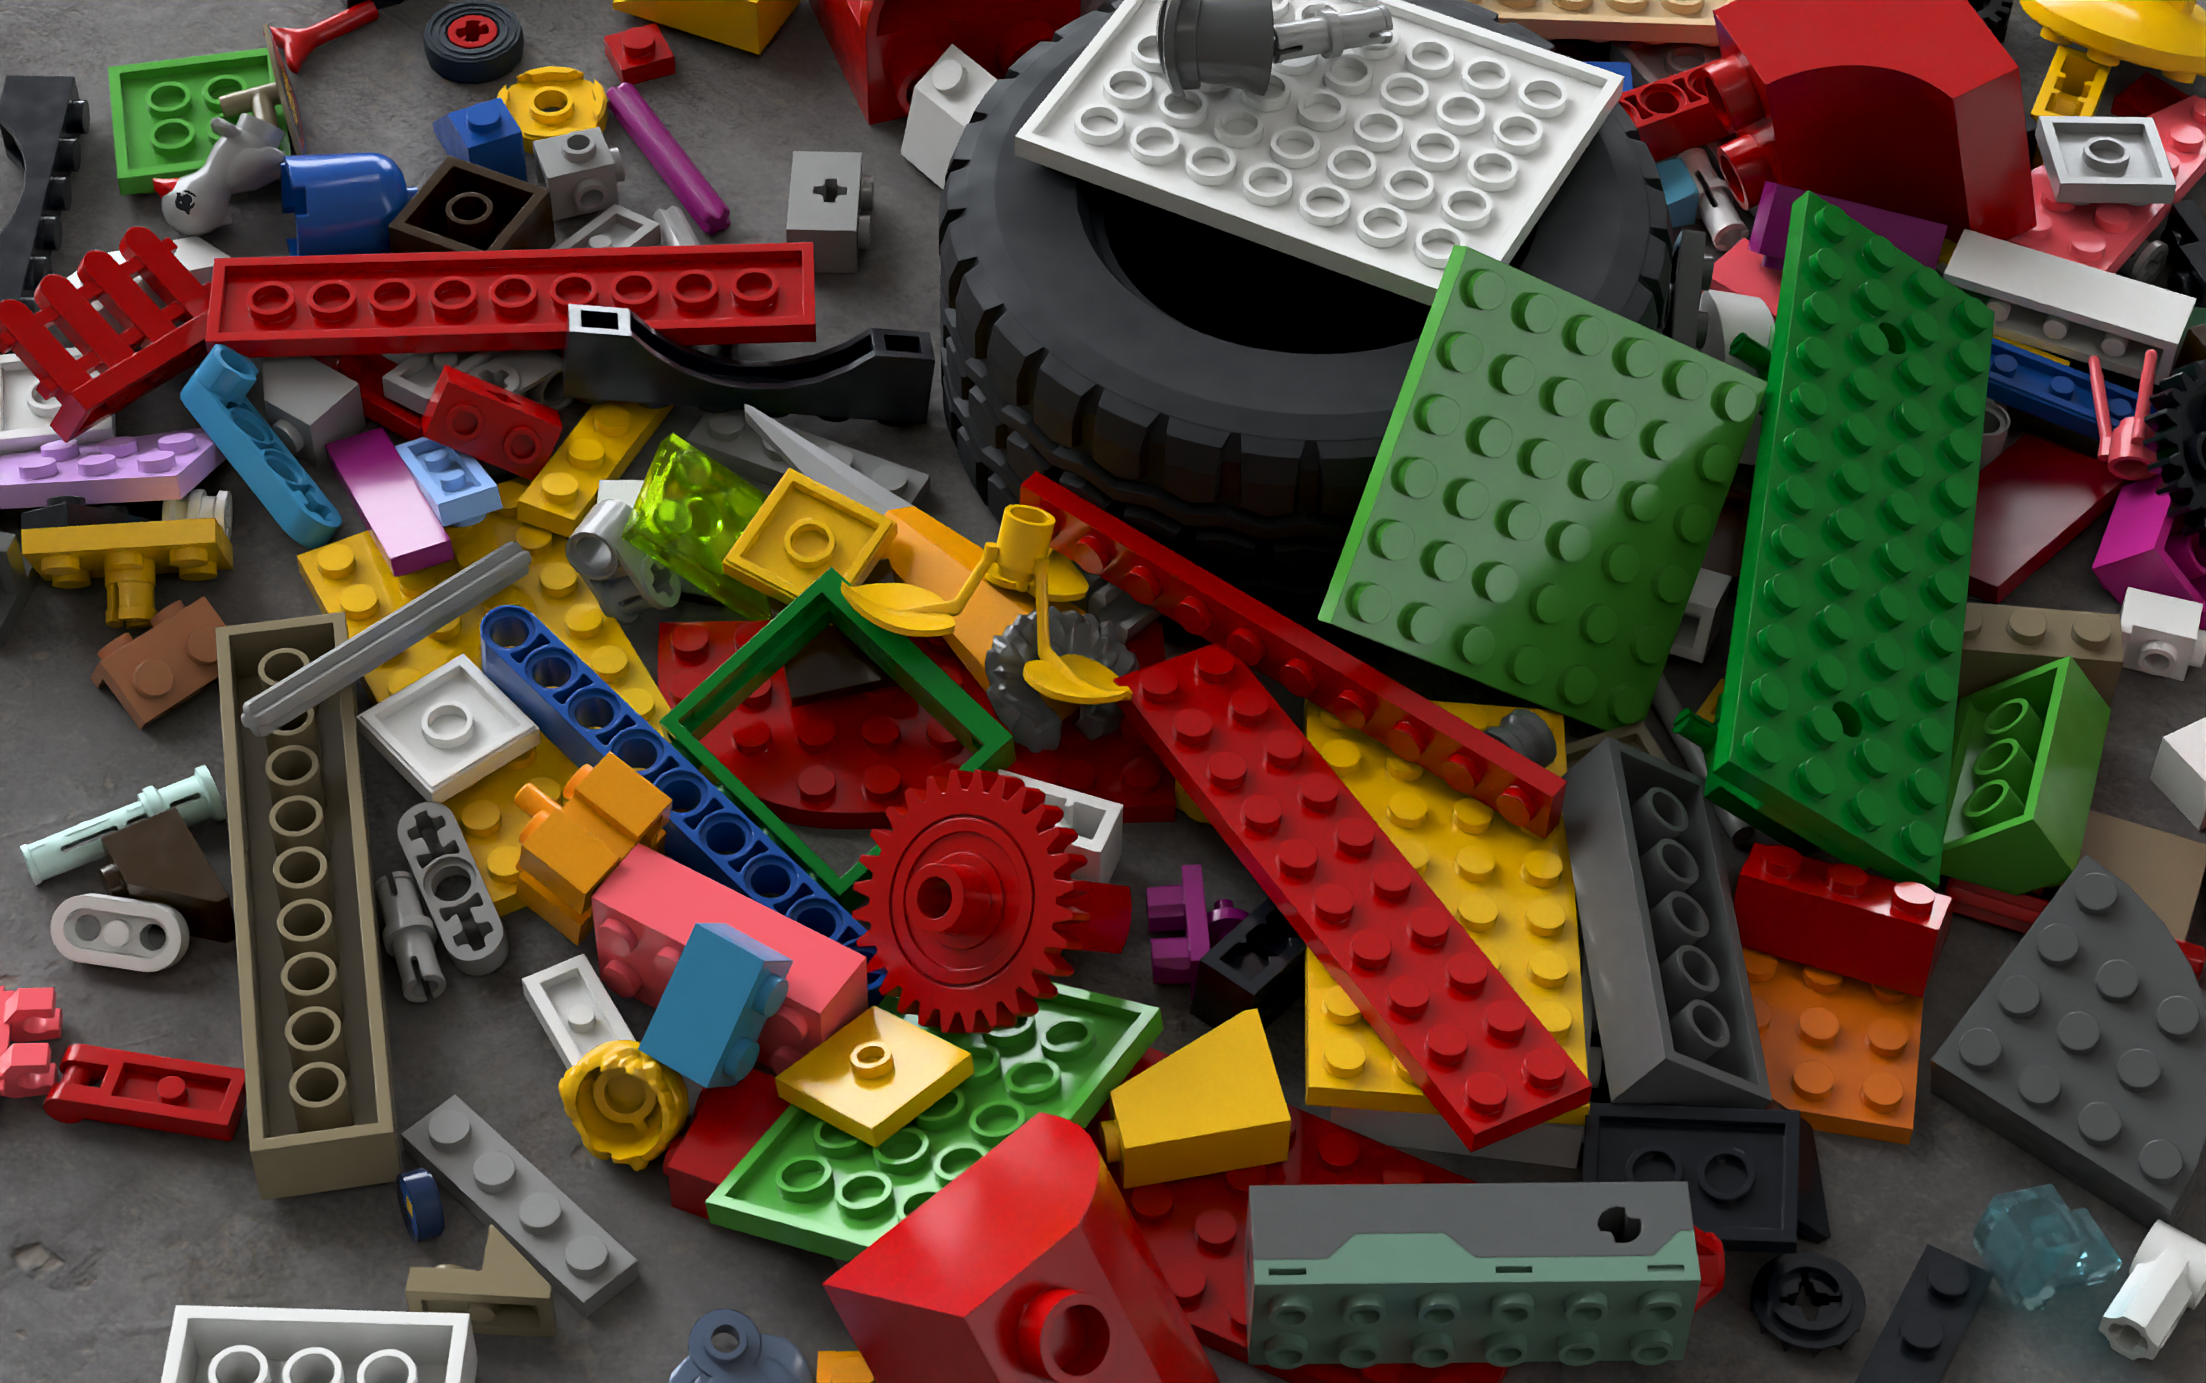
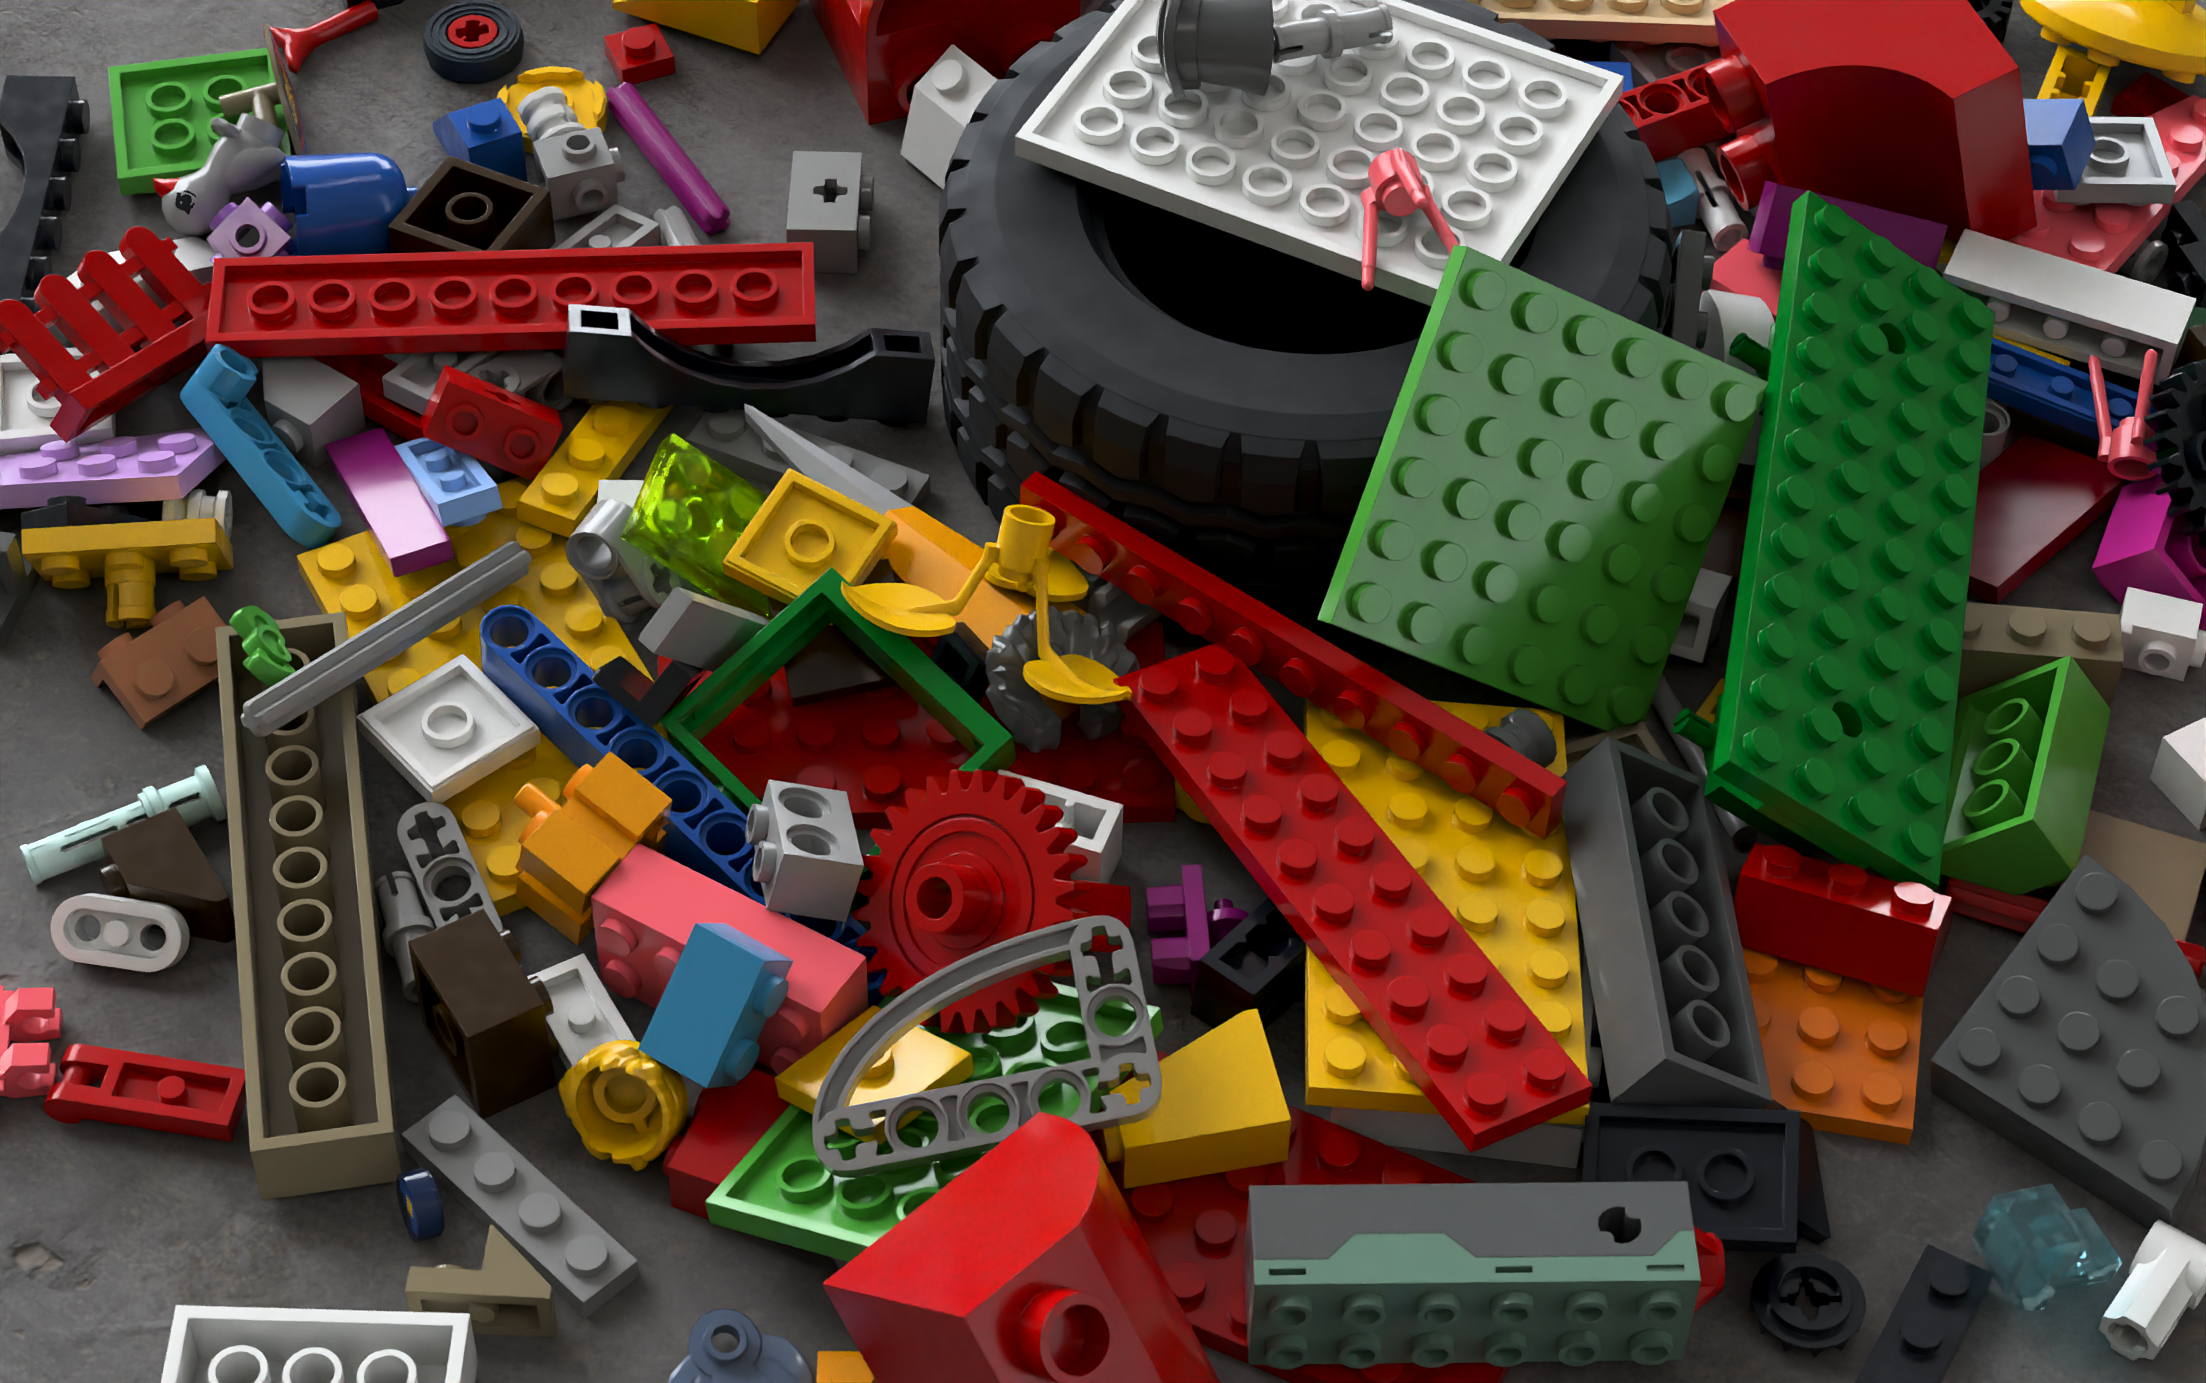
none -> medium lavender brick [206,197,297,264]
none -> bright green piece [229,605,296,687]
none -> dark brown brick [408,908,560,1119]
none -> white bush [517,86,587,142]
none -> black panel [591,656,708,728]
none -> light grey tile [638,587,770,672]
none -> light grey brick [745,780,864,922]
none -> light grey beam [812,916,1162,1178]
none -> black tile [930,622,990,704]
none -> coral plant [1360,148,1460,291]
none -> blue slope [2023,99,2096,190]

